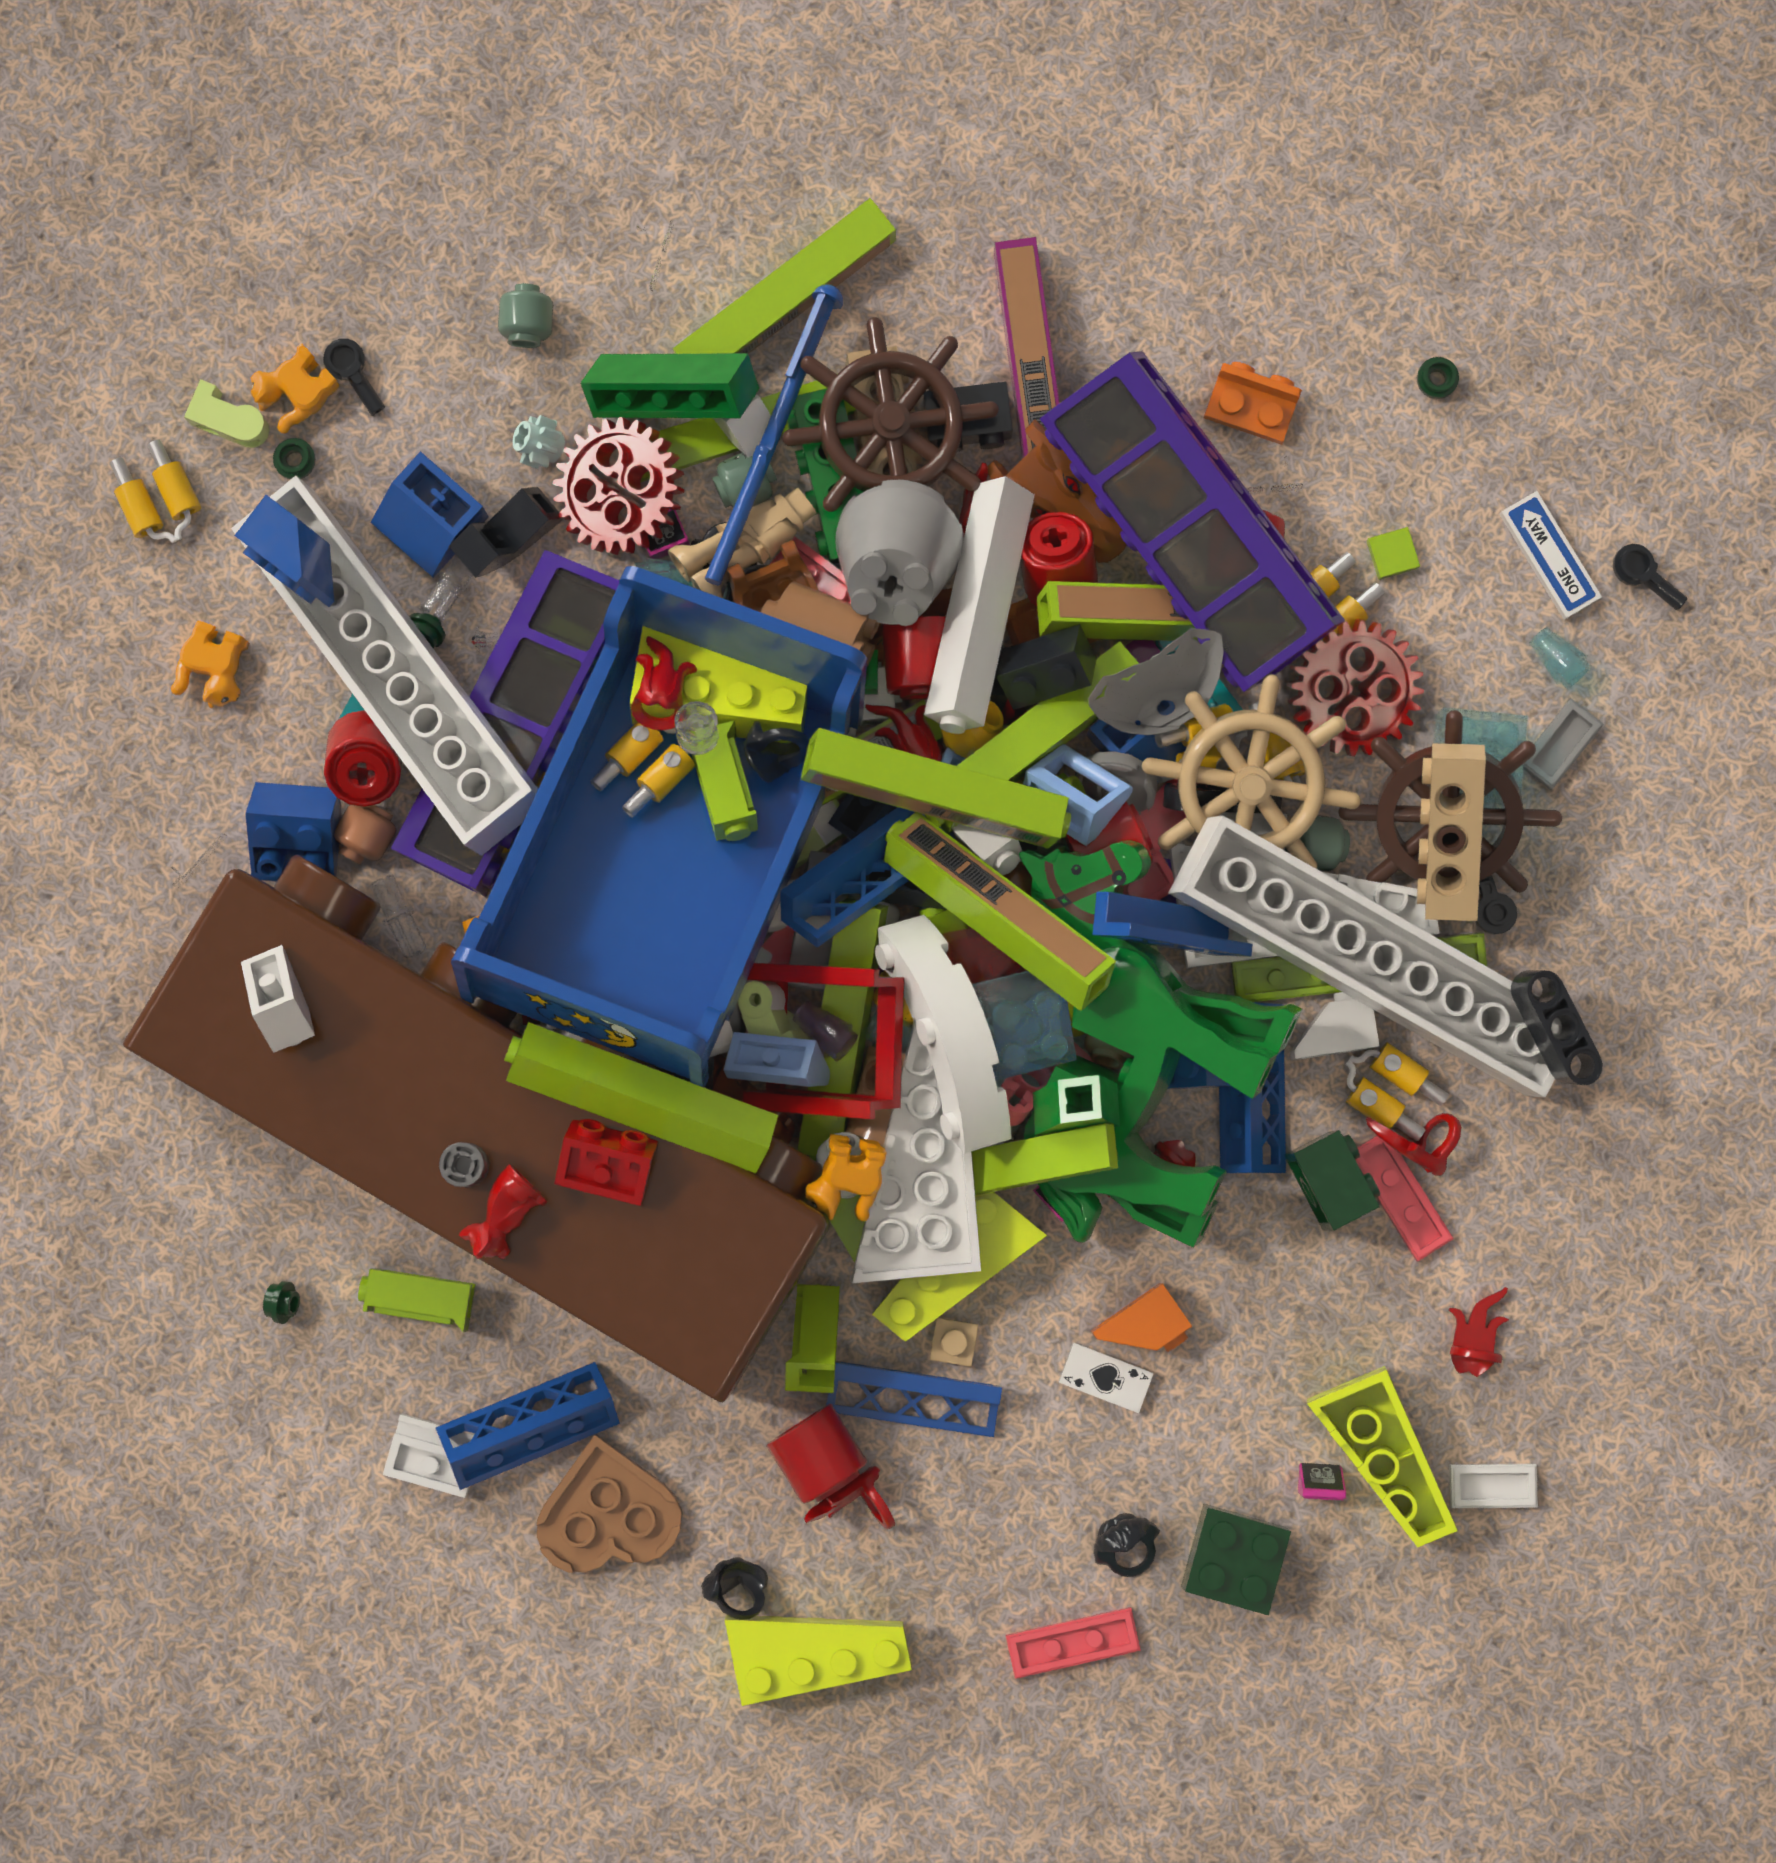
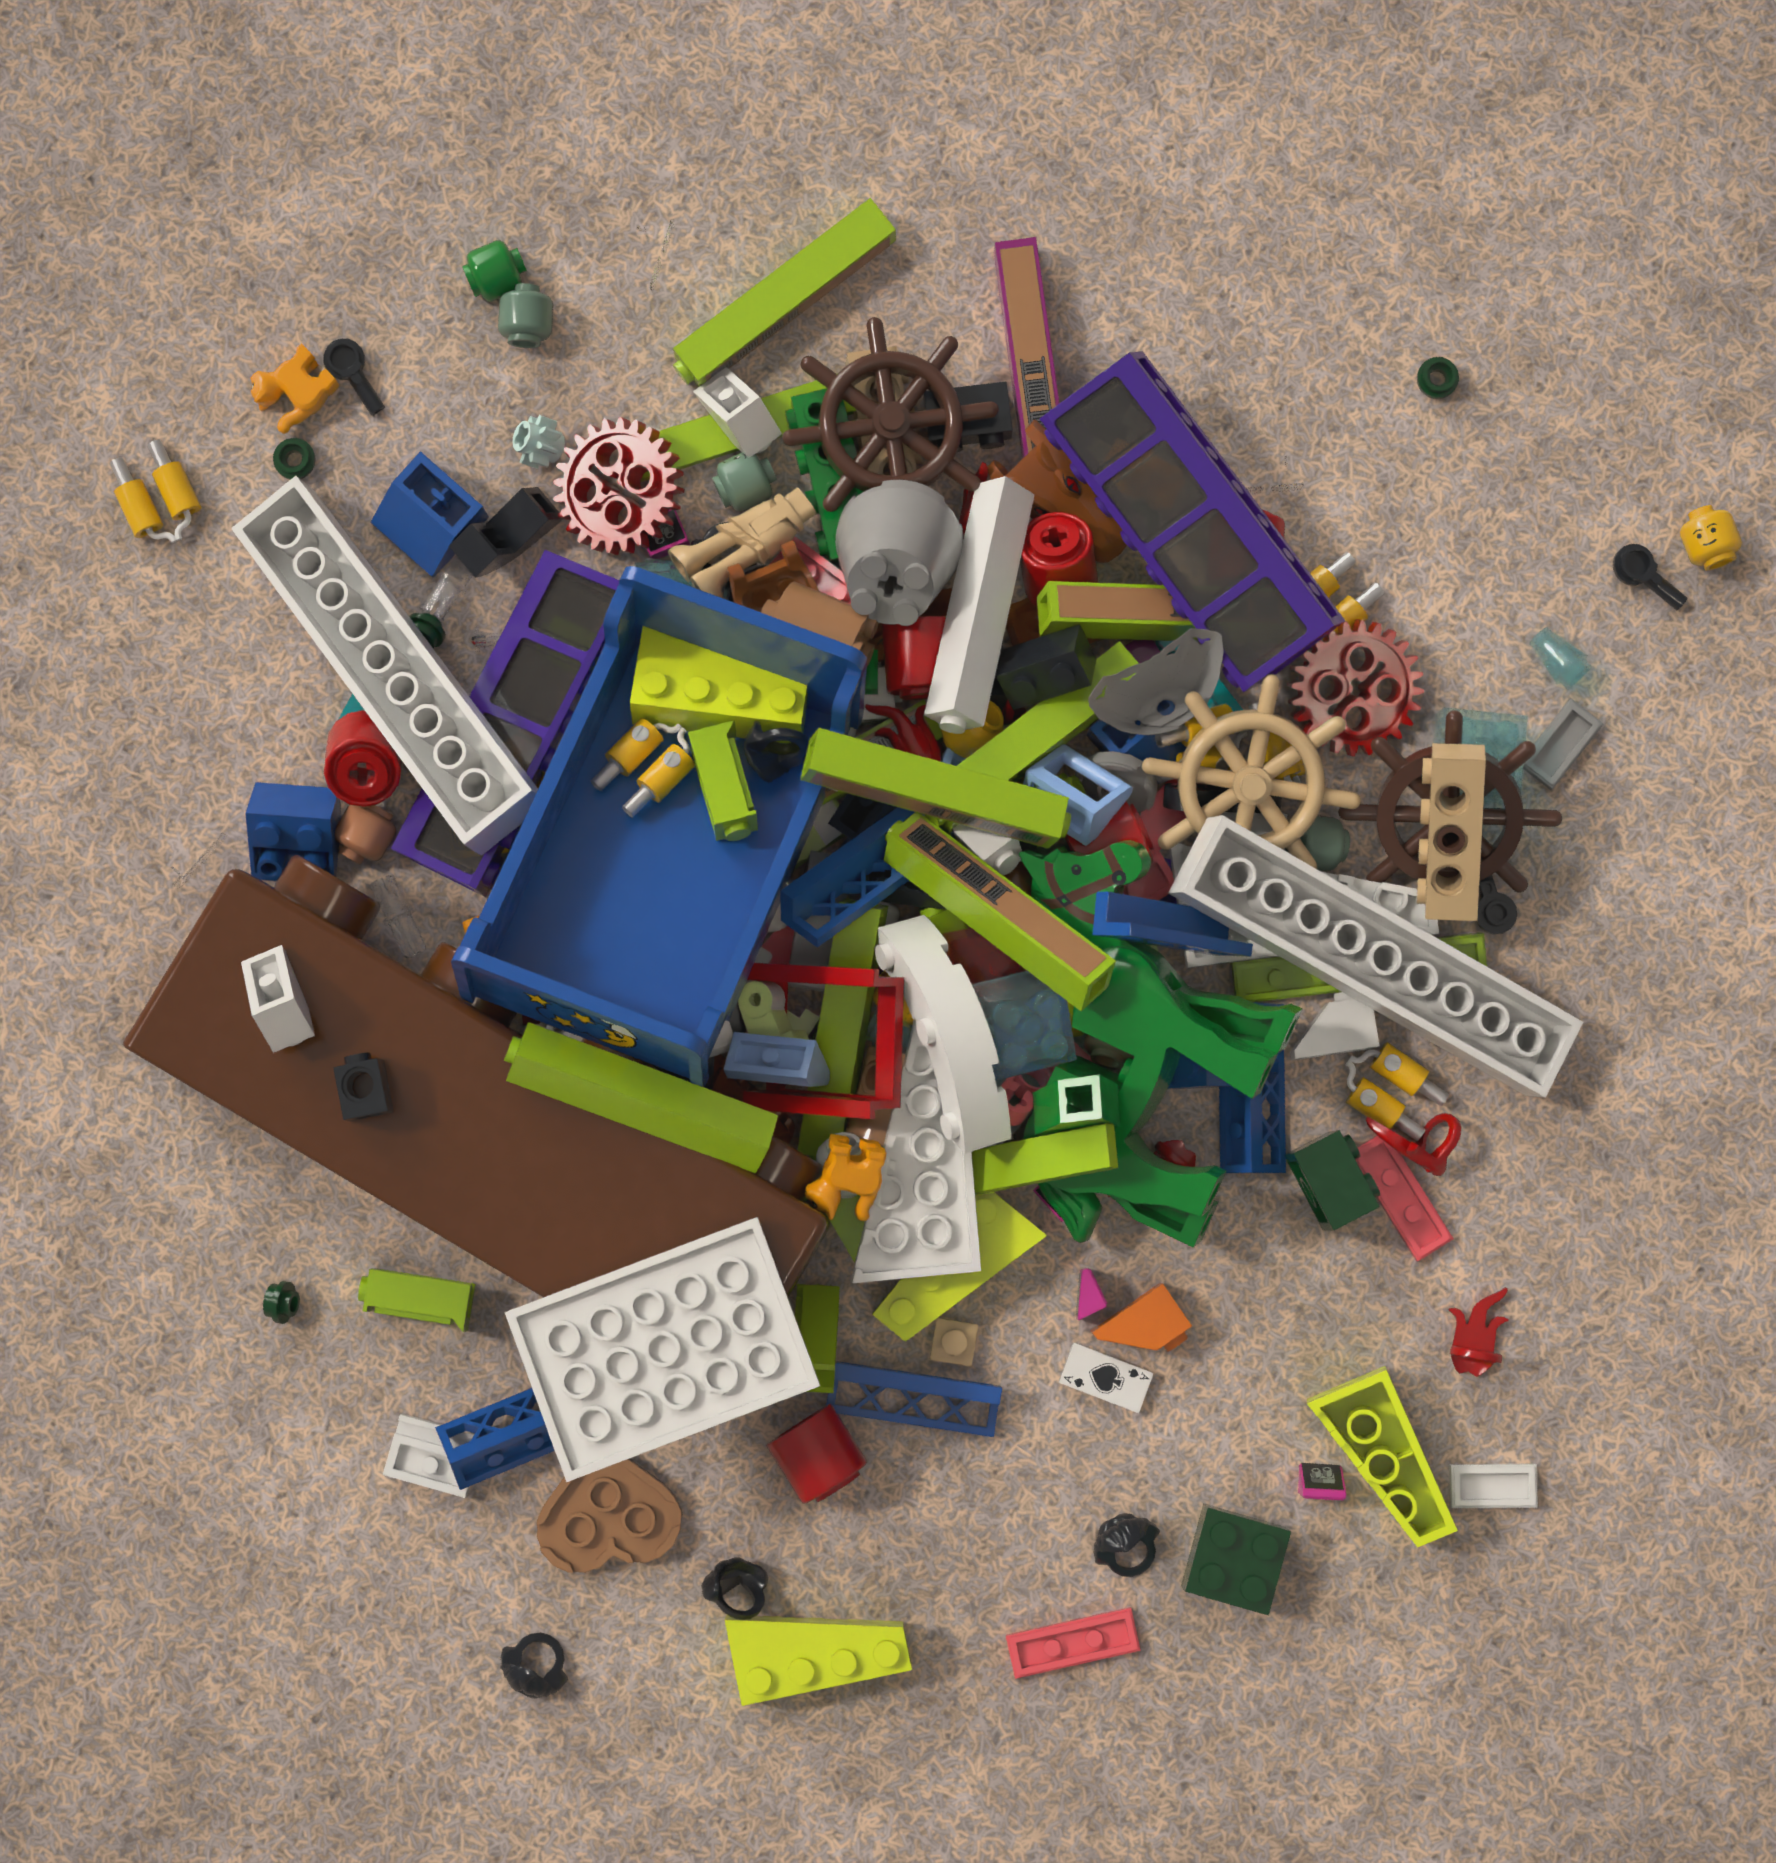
light orange animal [171,620,250,708] -> none
yellowish green leg [184,379,270,448] -> none
blue slope [234,495,334,607] -> none
flat silver wheel [439,1142,489,1187] -> none
red animal [459,1164,548,1259] -> none
red bracket [554,1119,658,1206] -> none
green brick [580,353,760,419] -> none
red piece [631,636,697,730] -> none
clear wheel [674,701,719,755] -> none
blue bar [705,284,843,586] -> none
cone [793,1001,858,1061] -> none
red piece [804,1466,895,1530] -> none
orange bracket [1204,362,1302,445] -> none
lime tile [1367,527,1420,580] -> none
tile [1499,491,1602,620] -> none
black beam [1511,970,1603,1085] -> none
none -> black brick [333,1052,394,1121]
none -> green head [462,240,527,302]
none -> black piece [500,1632,568,1699]
none -> white plate [505,1217,820,1482]
none -> dark pink slope [1076,1267,1108,1320]
none -> yellow head [1680,505,1742,571]

